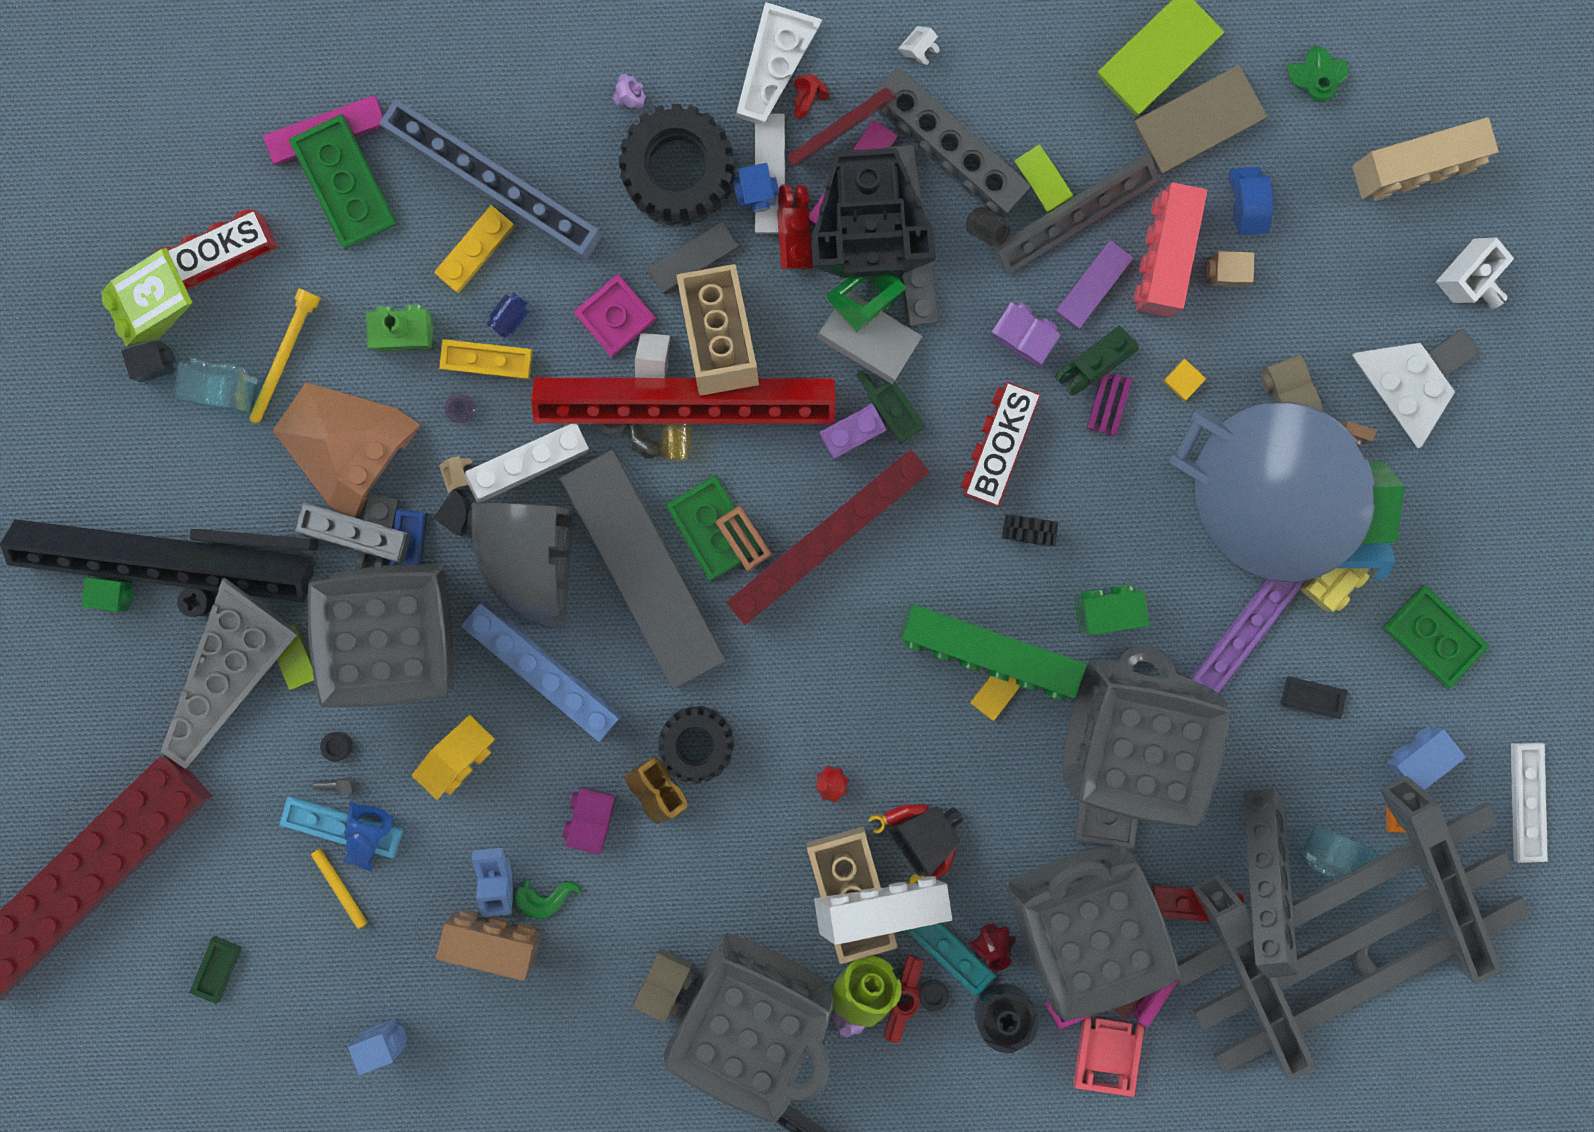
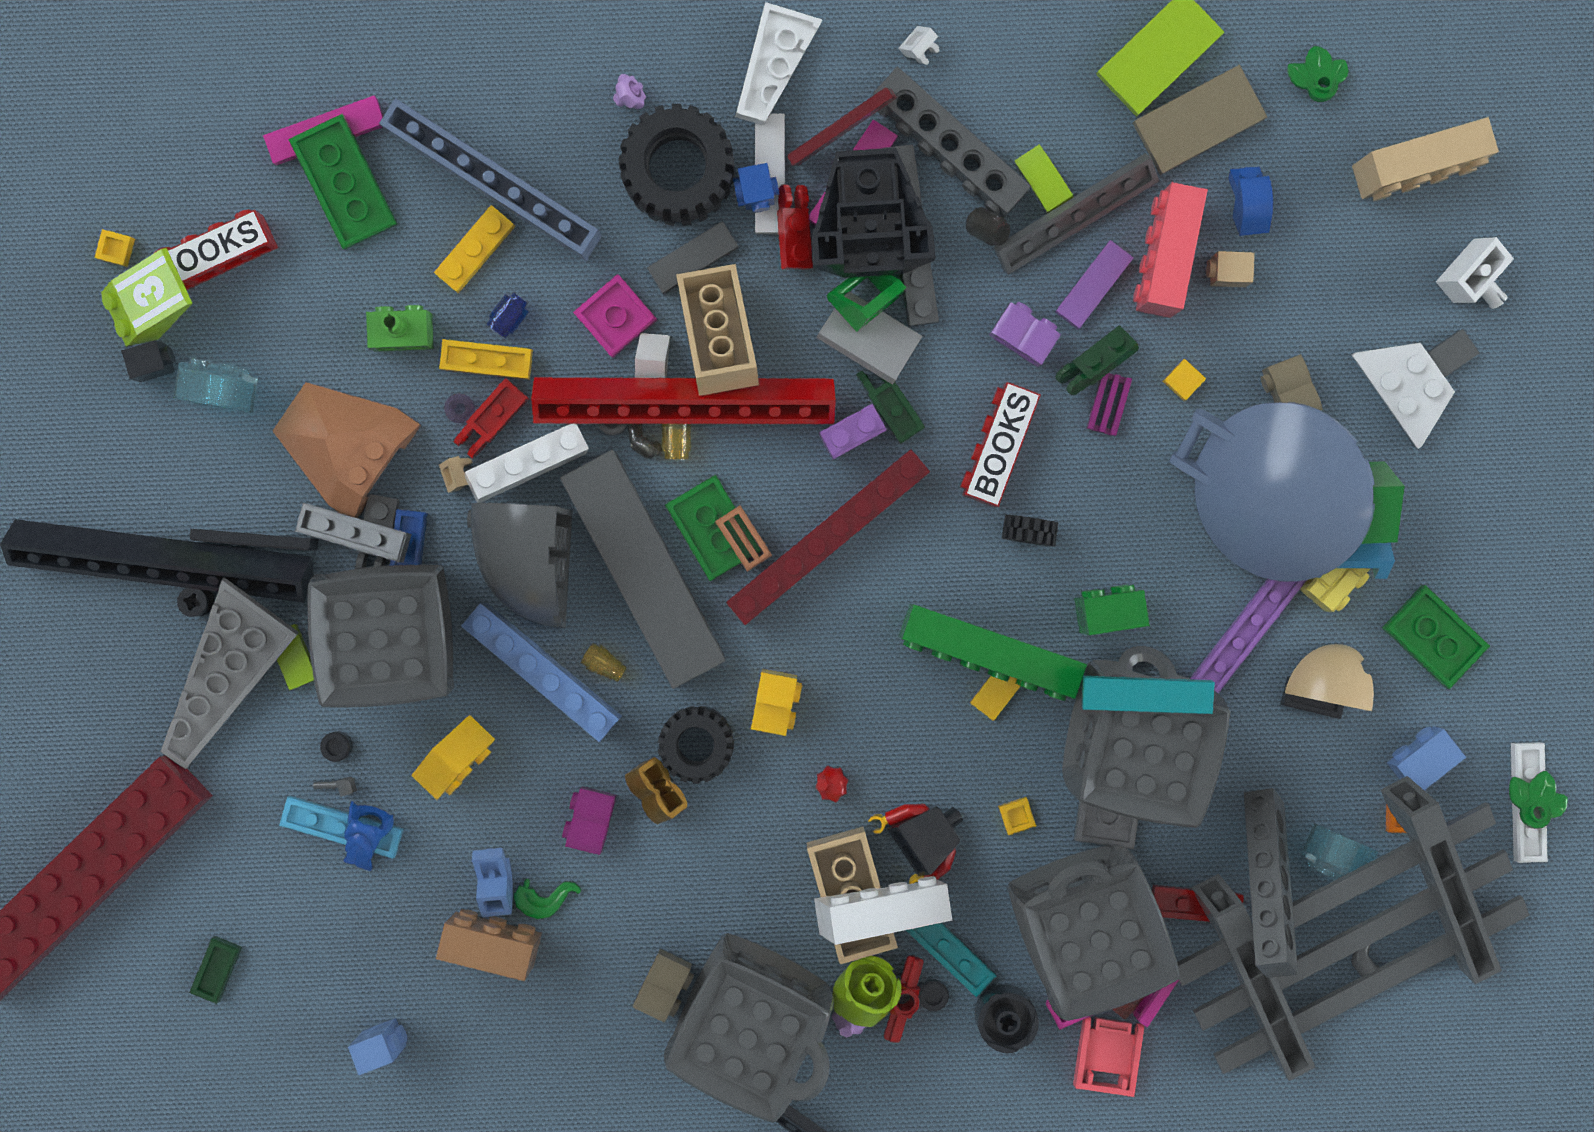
green brick [81,577,134,612] -> none
yellow piece [249,288,321,424] -> none
yellow bar [310,848,368,929] -> none
black brick [433,489,471,536] -> none
red piece [793,74,830,119] -> none
dark red rock [969,924,1016,971] -> none
medium nougat plate [1340,421,1376,447] -> none
none -> yellow tile [94,229,135,267]
none -> red hinge [453,378,529,459]
none -> clear yellow cone [580,643,627,682]
none -> yellow brick [751,669,802,736]
none -> yellow tile [998,797,1036,835]
none -> teal tile [1082,676,1215,714]
none -> tan brick [1285,644,1374,711]
none -> green plate [1509,771,1568,829]

